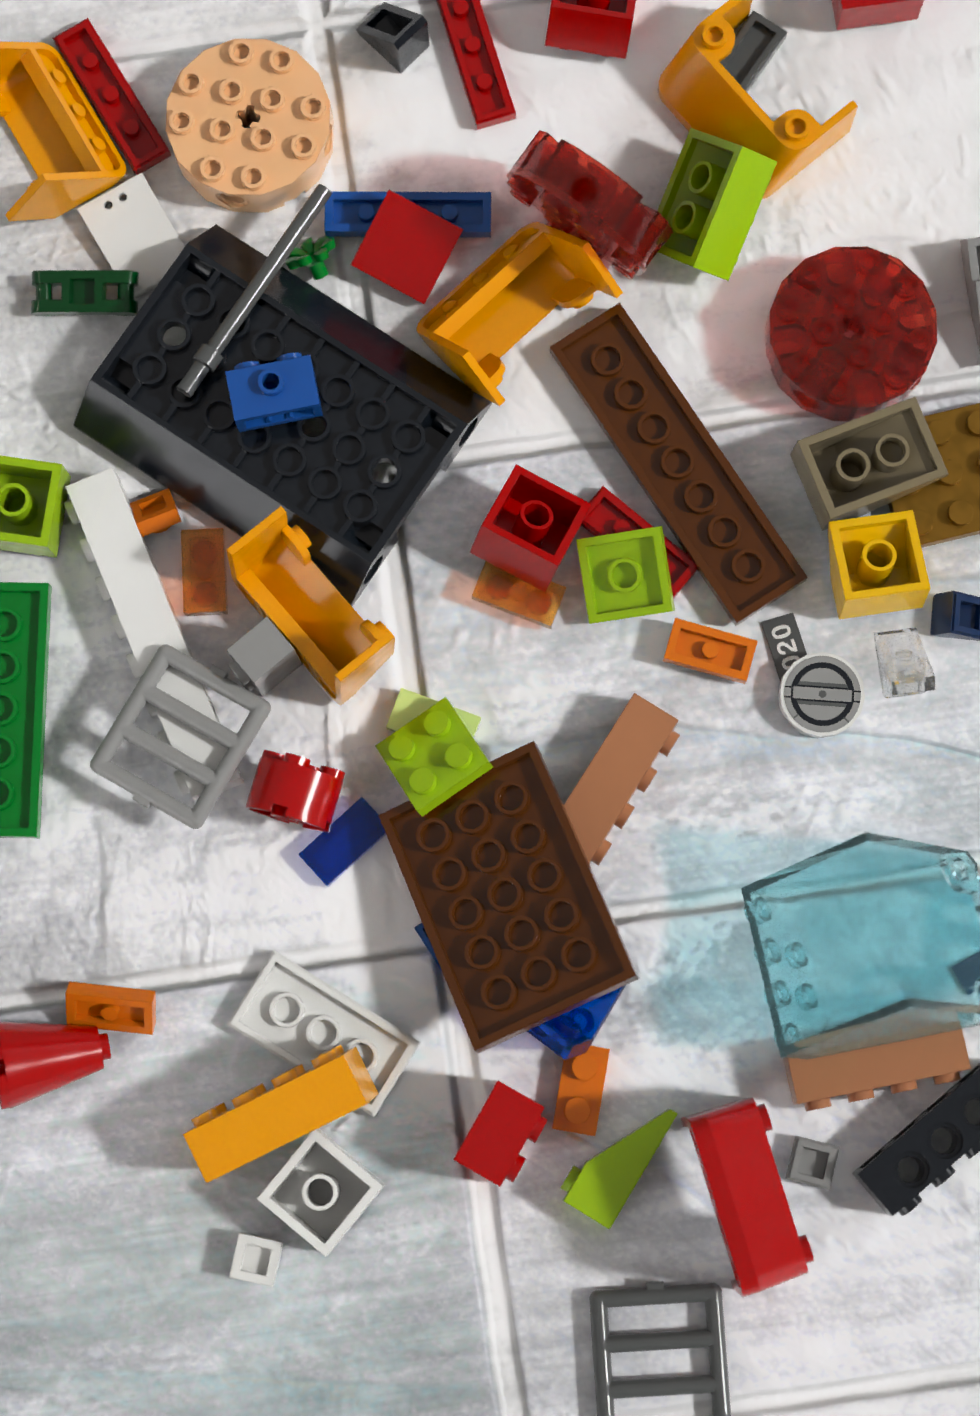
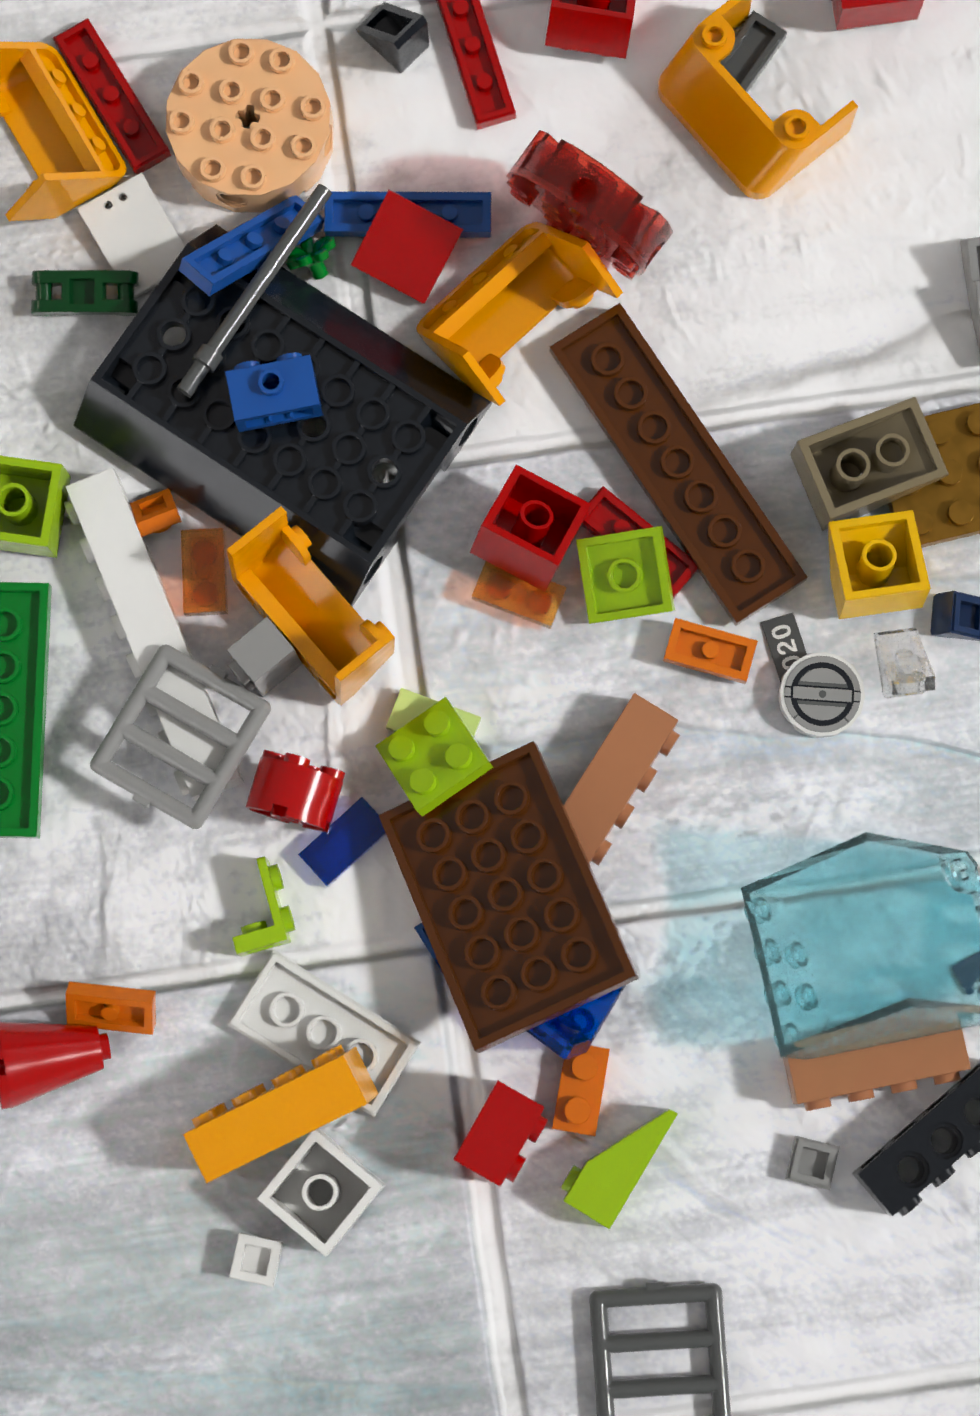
lime slope [643,128,777,281] -> none
red windscreen [680,1097,814,1297] -> none
clear red brick [765,247,937,421] -> none
none -> blue plate [179,195,325,296]
none -> lime bracket [232,856,296,957]

